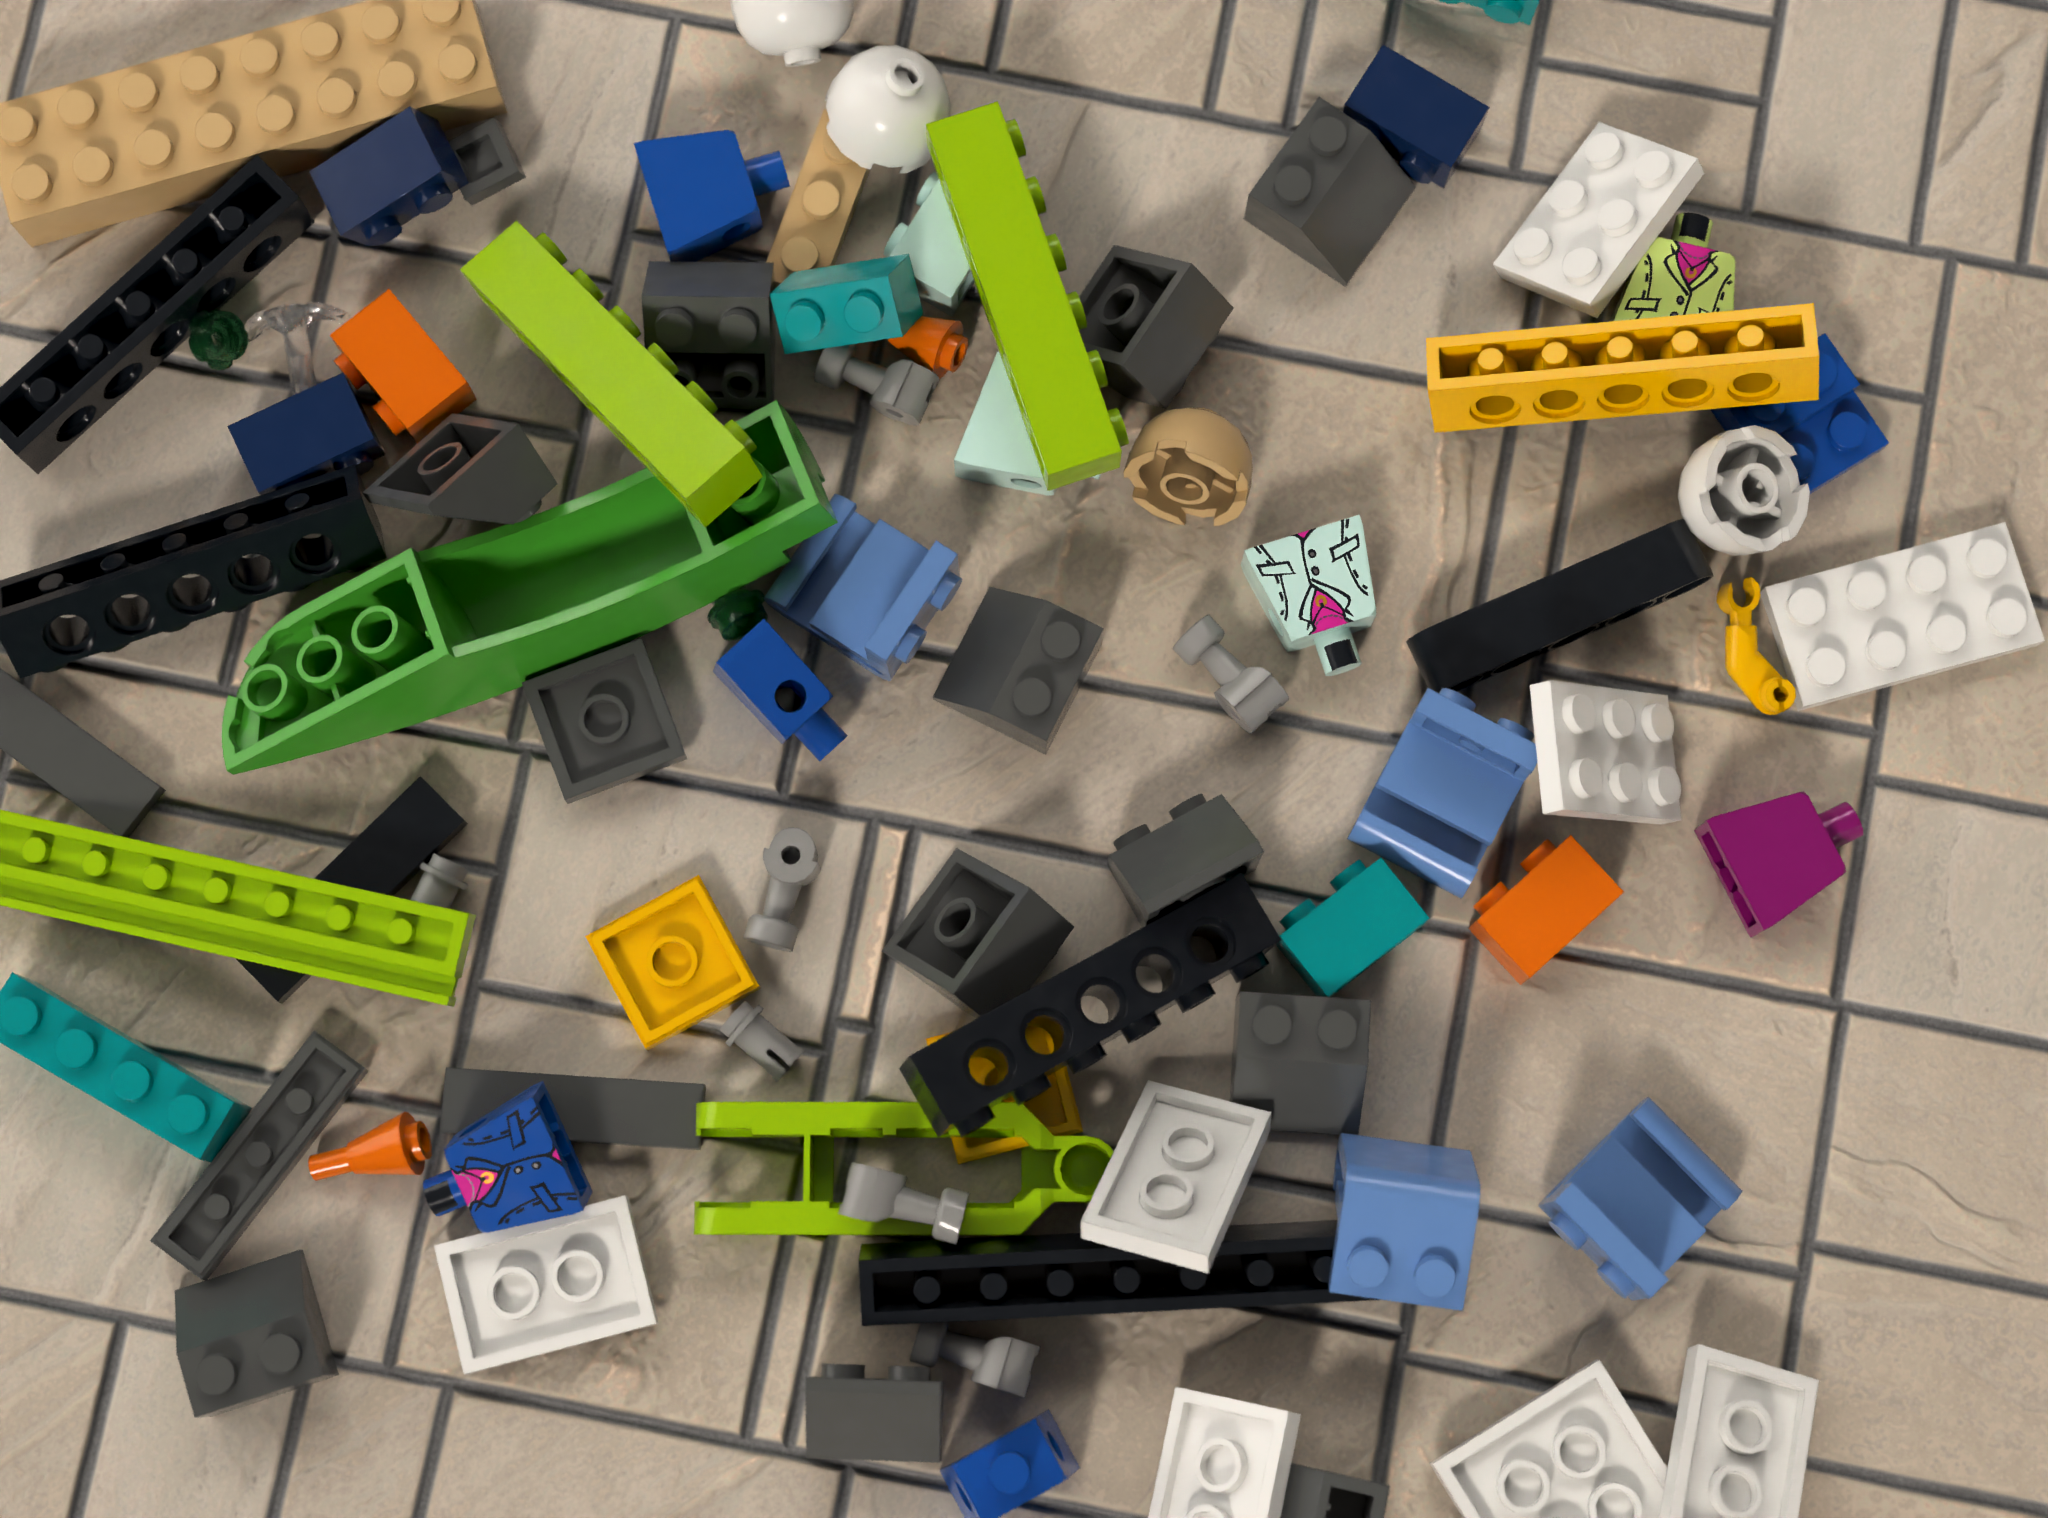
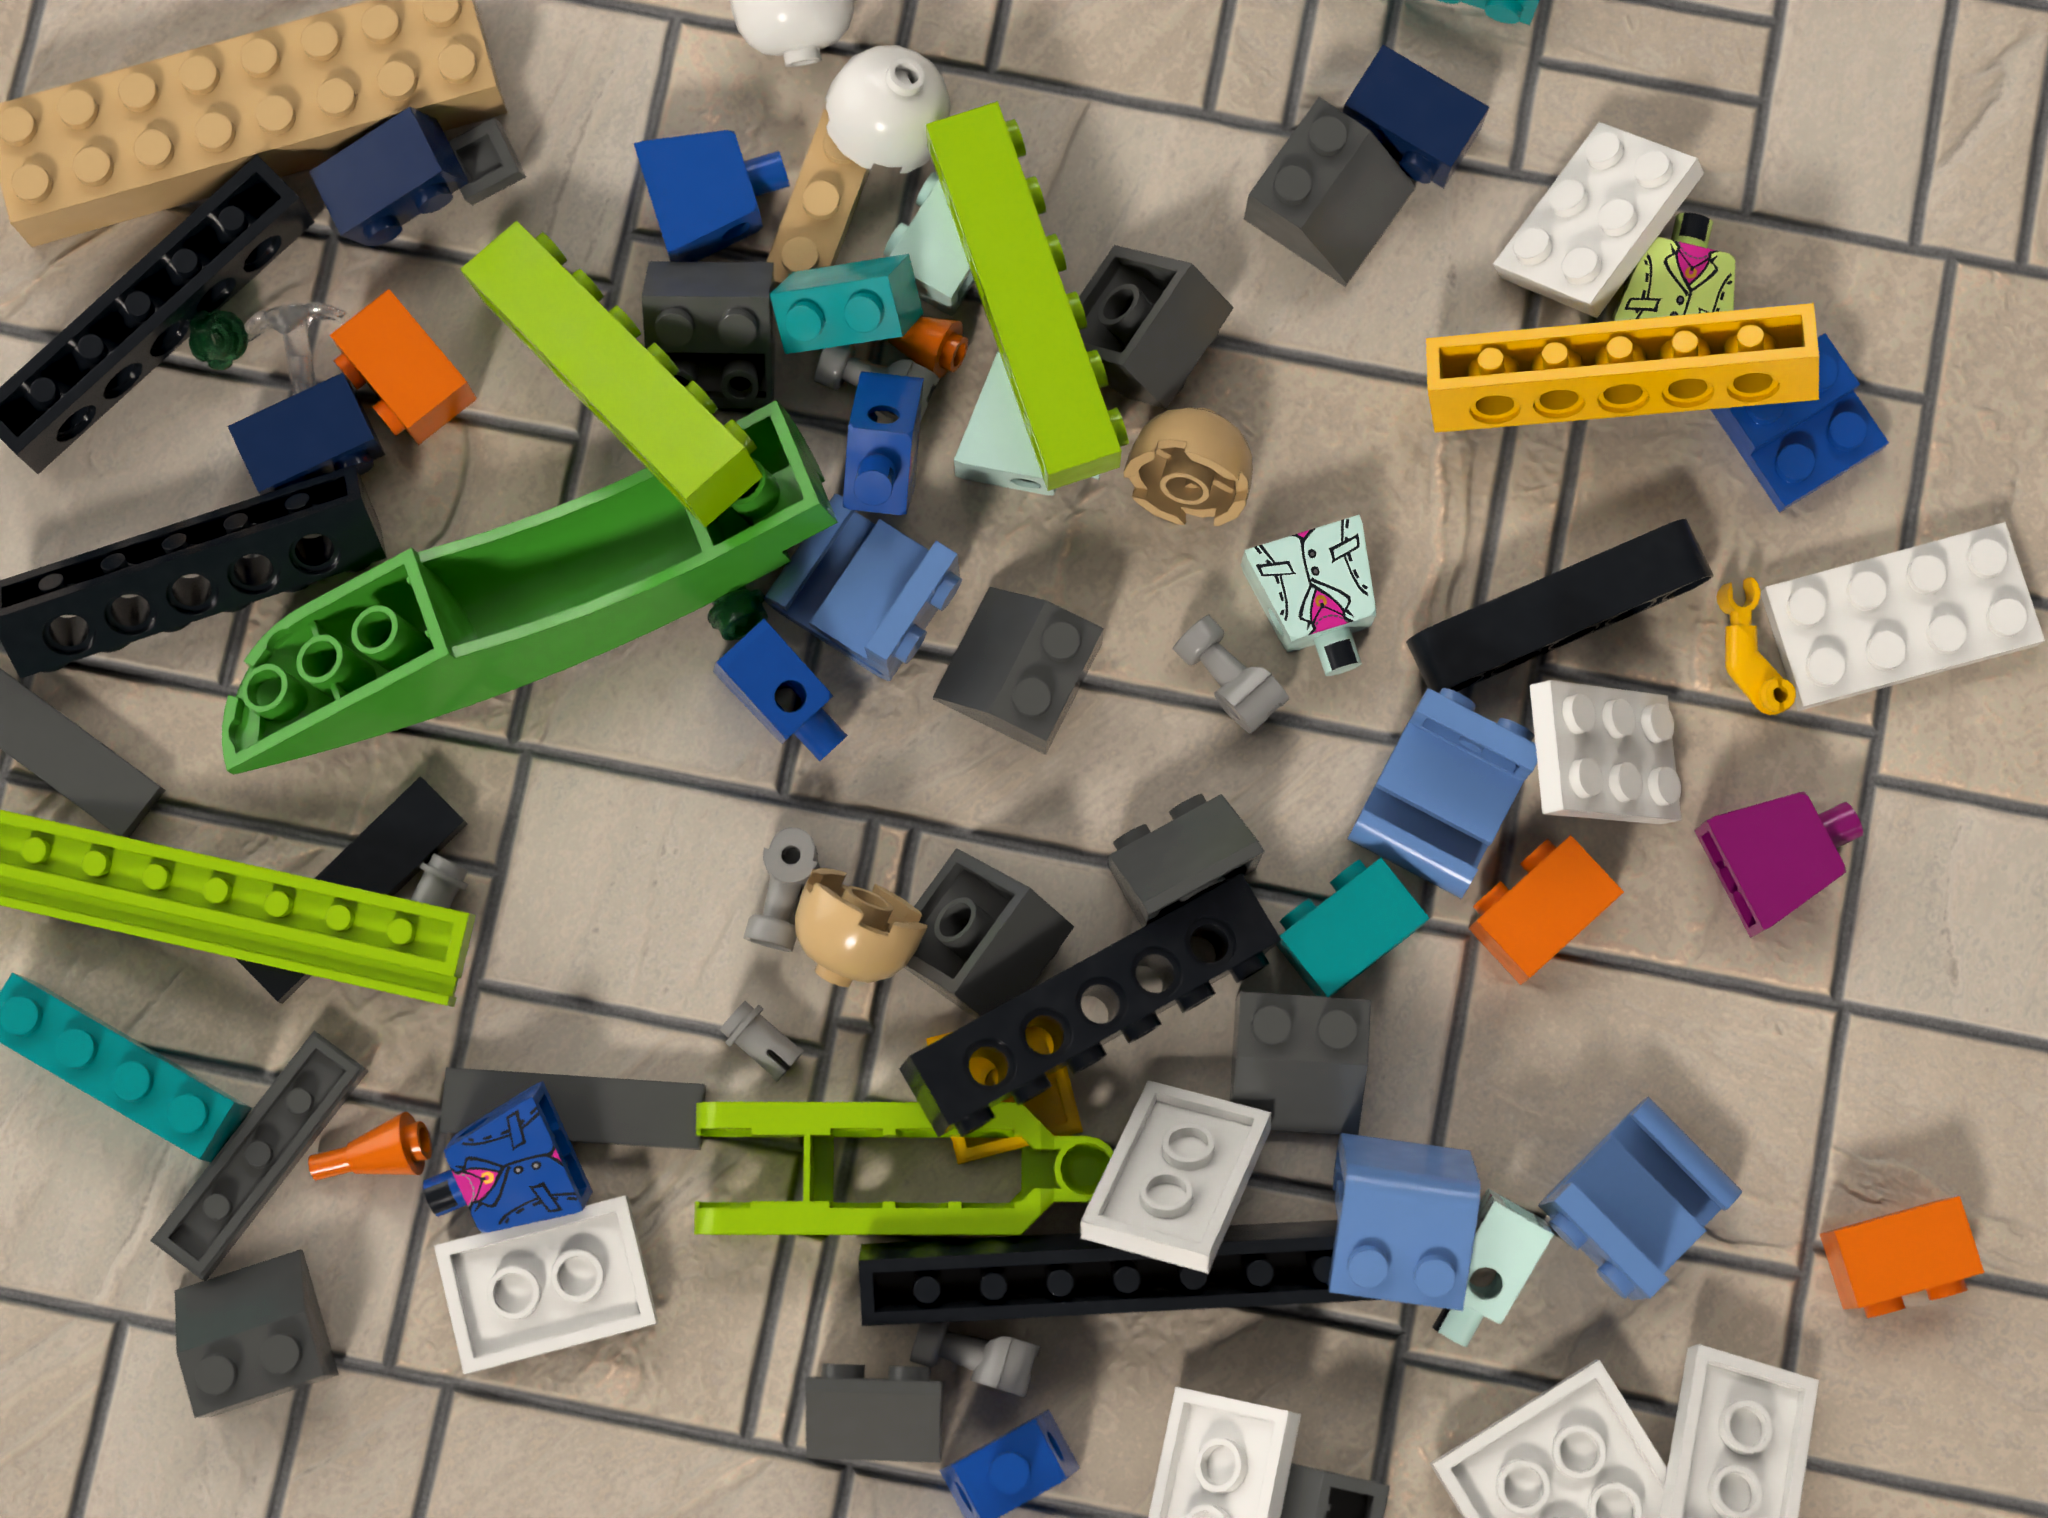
dark grey slope [362,413,558,525] -> none
dark grey plate [522,638,687,804] -> none
yellow tile [585,875,761,1050] -> none
light grey leg [838,1162,969,1244] -> none
white cylinder [1678,425,1810,556] -> none
none -> tan cylinder [795,868,927,987]
none -> blue torso [843,371,924,515]
none -> light aqua torso [1432,1188,1554,1347]
none -> orange brick [1820,1196,1985,1318]

